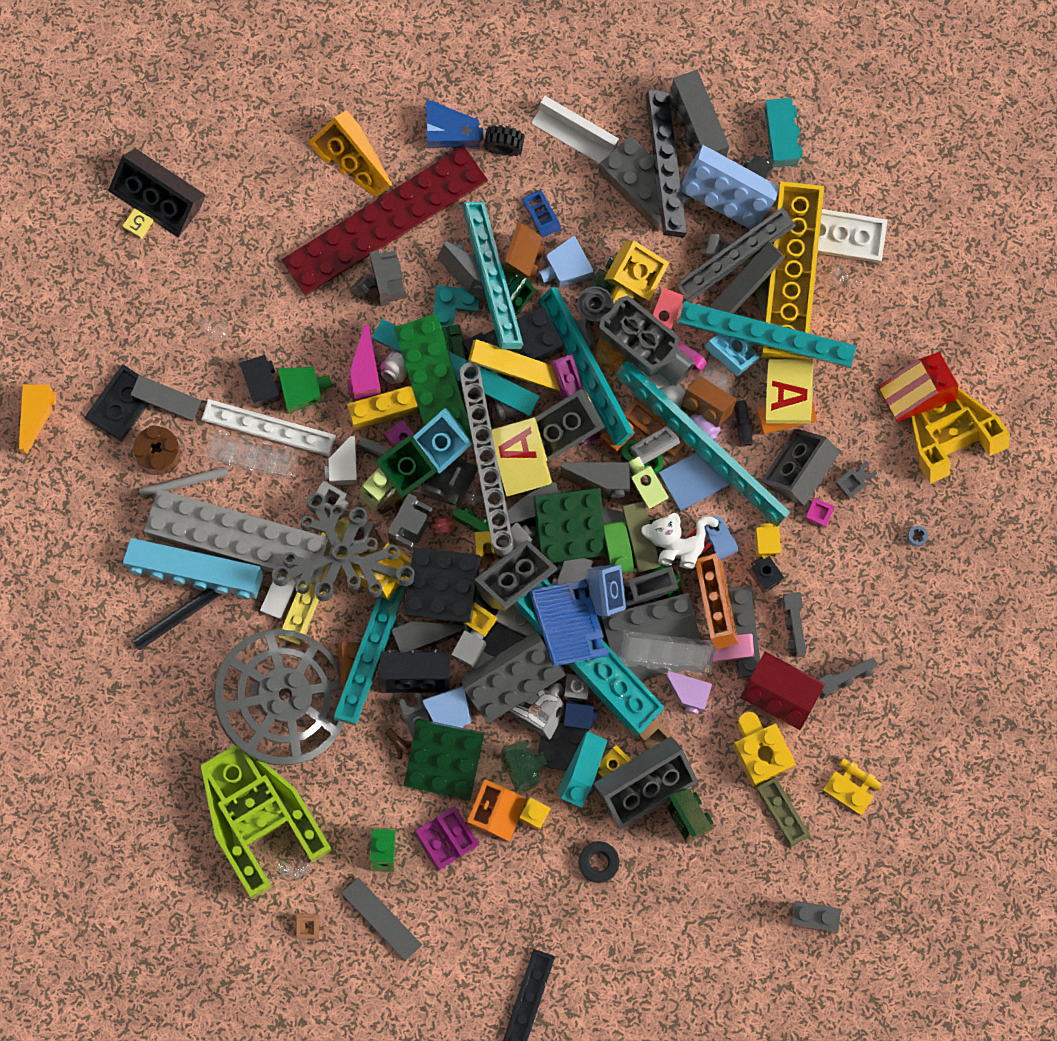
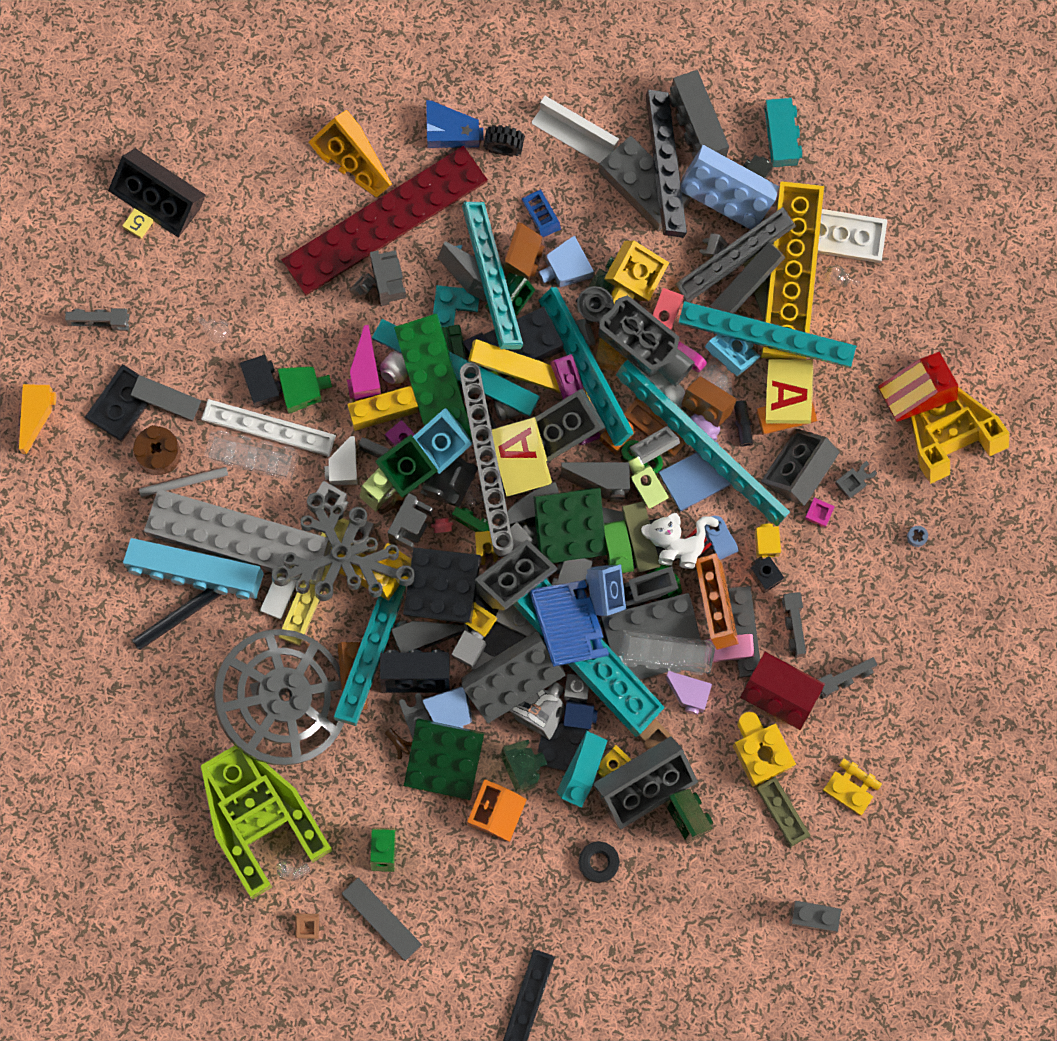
magenta slope [413,806,479,872] -> none
yellow brick [519,797,551,831] -> none
none -> dark grey plate [65,308,129,331]

